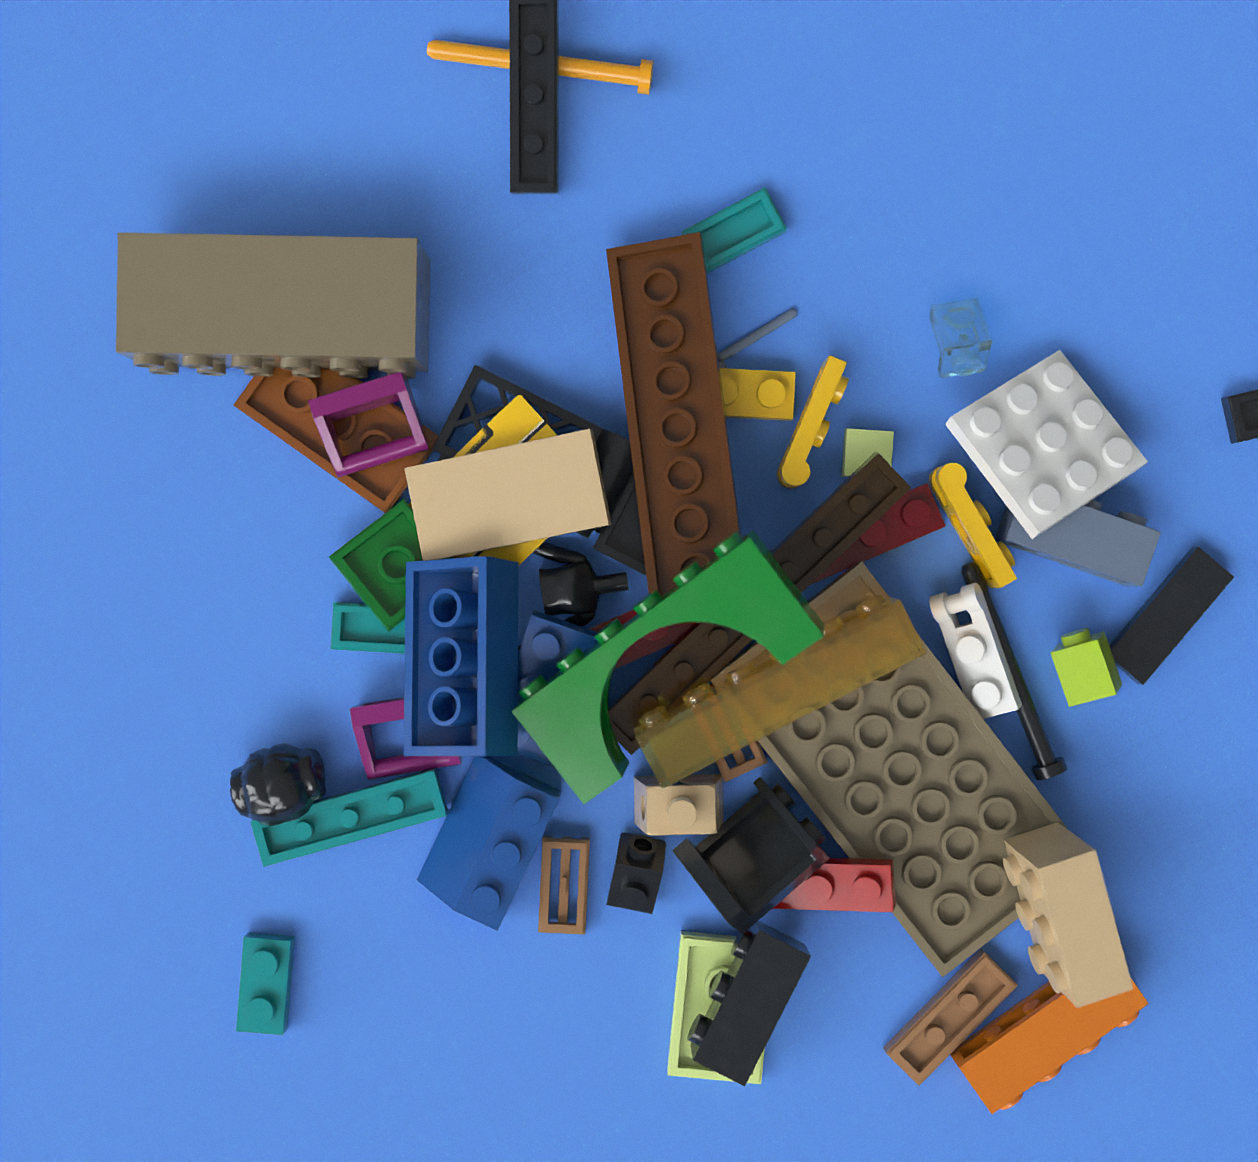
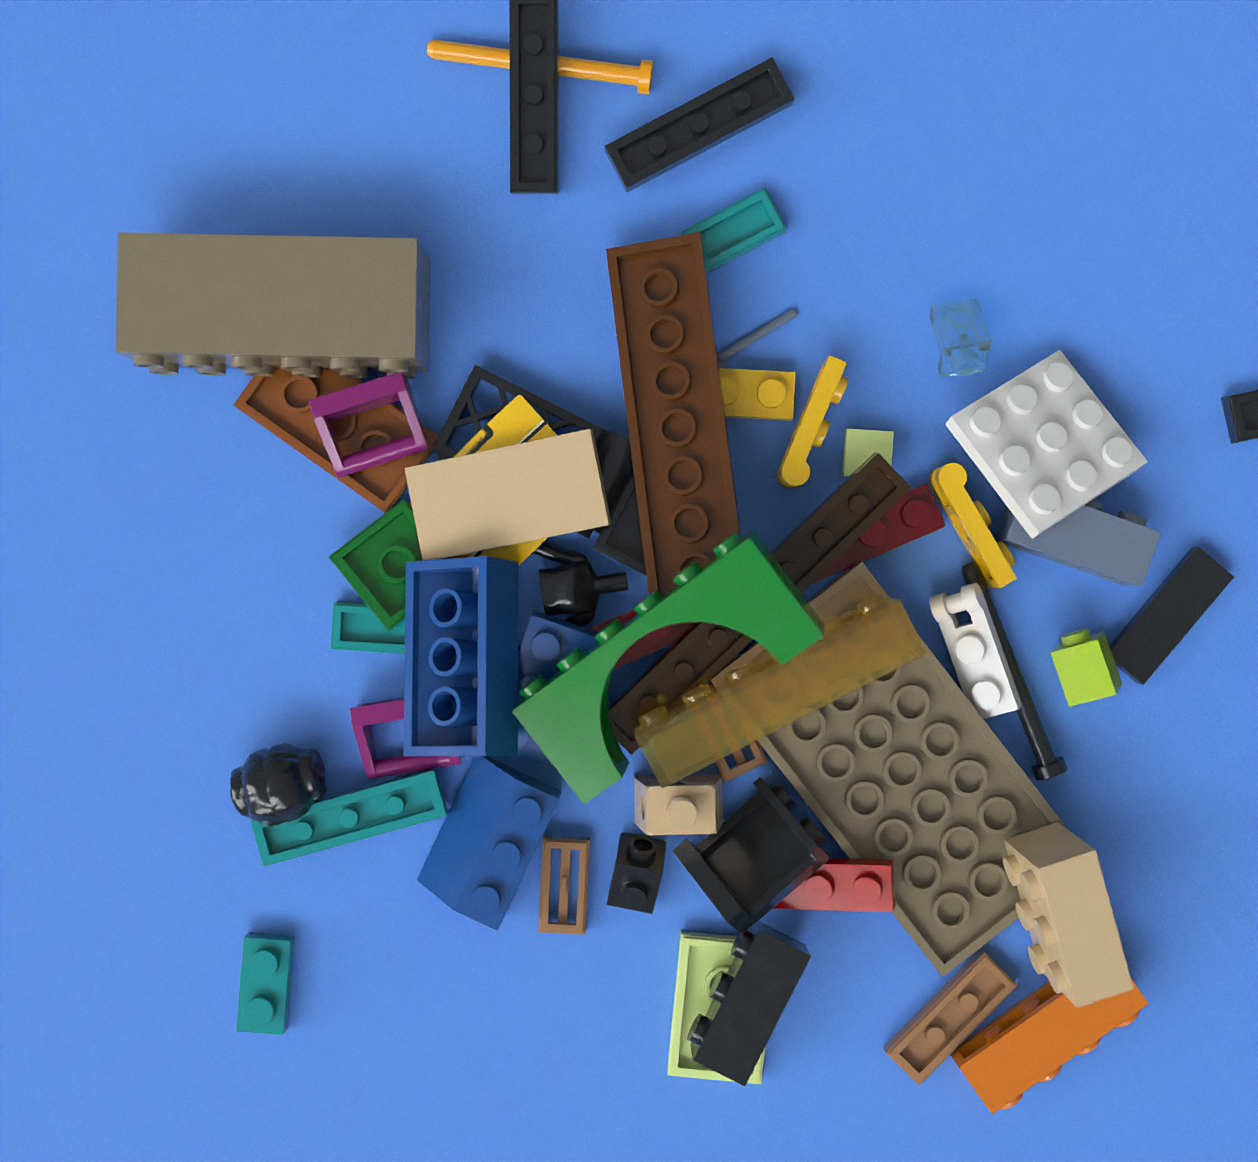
none -> black plate [604,57,794,193]

